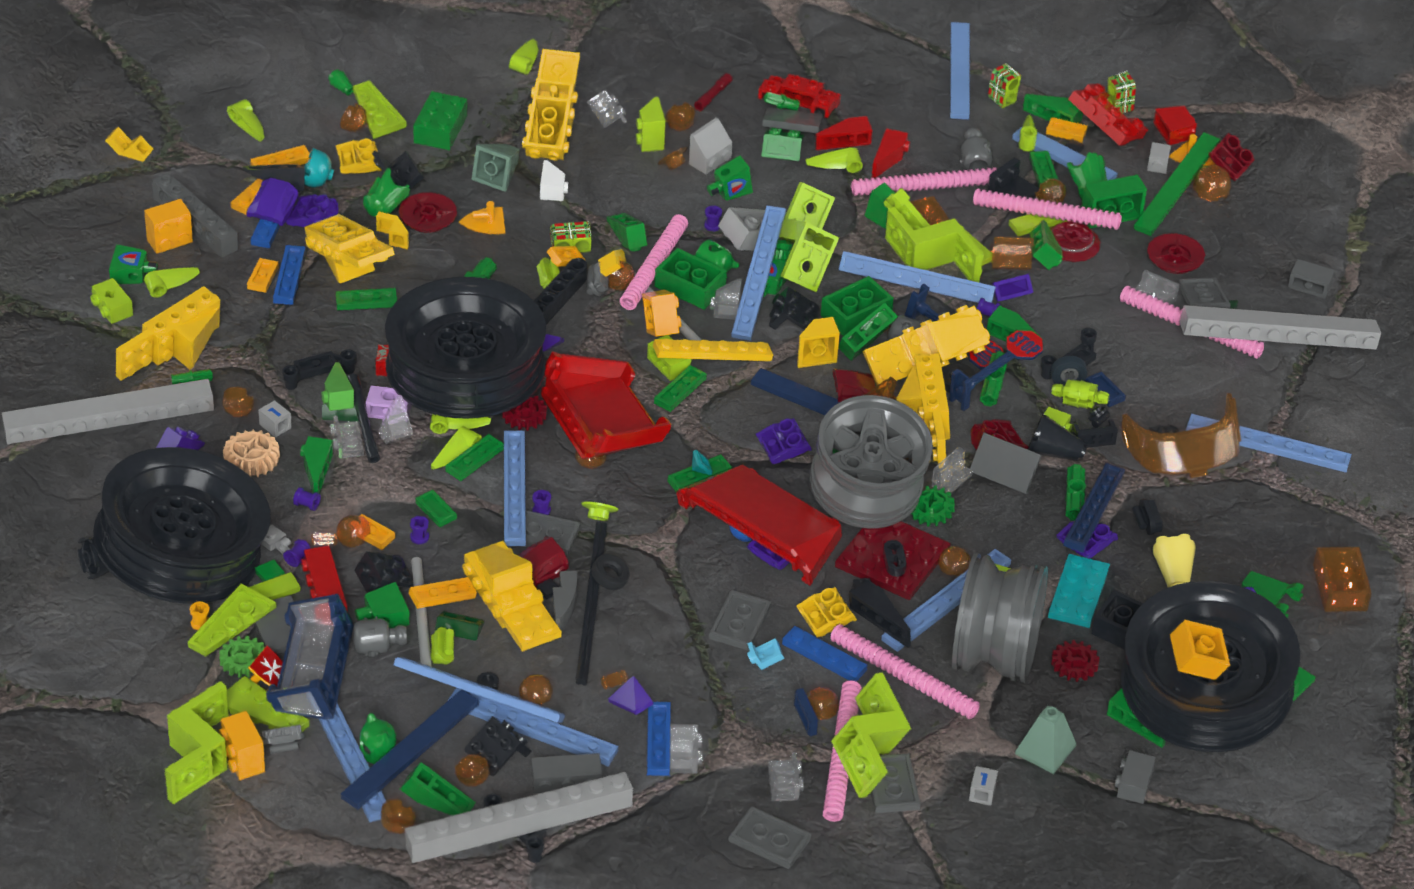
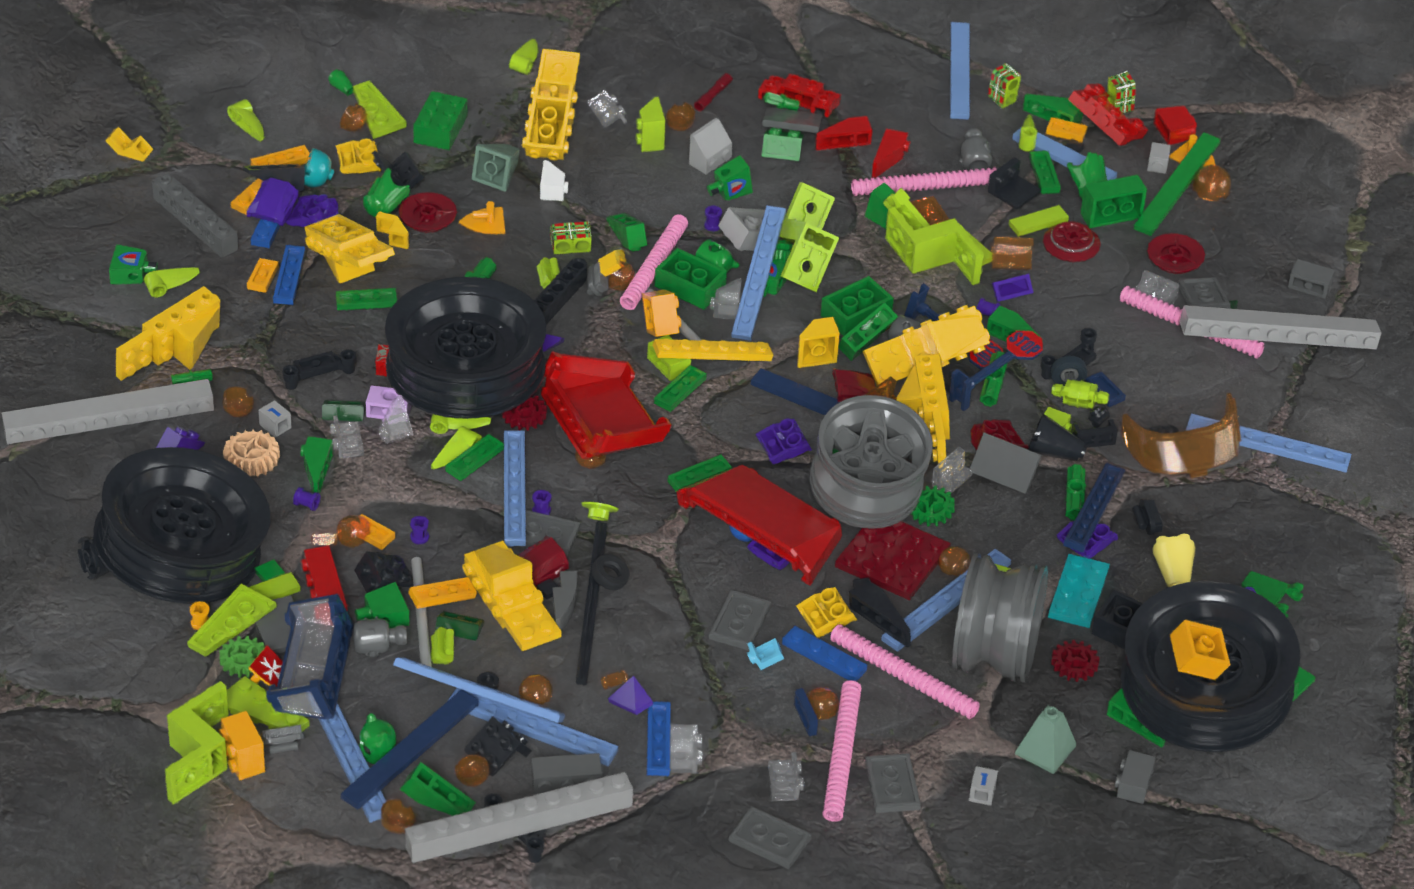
lime brick [90,278,133,324] -> none
light orange brick [144,199,193,254] -> none
light grey plate [262,524,291,554] -> none
dark purple bush [283,539,311,567] -> none
bright green slope [322,362,354,411] -> none
black piece [347,374,380,463] -> none
green tile [415,490,457,528] -> none
light orange plate [547,246,585,267] -> none
clear orange piece [657,147,687,170] -> none
teal slope [692,450,712,475] -> none
black bracket [769,287,820,330] -> none
lime piece [806,148,863,173] -> none
lime bracket [831,673,911,798] -> none
medium blue tile [839,251,996,303] -> none
black beam [883,540,906,577] -> none
bright pink piece [973,189,1121,230] -> none
green slope [1030,220,1063,270] -> none
clear orange hair [1035,179,1066,204] -> none
dark red slope [1208,133,1255,181] -> none
clear orange piece [1313,547,1372,612] -> none

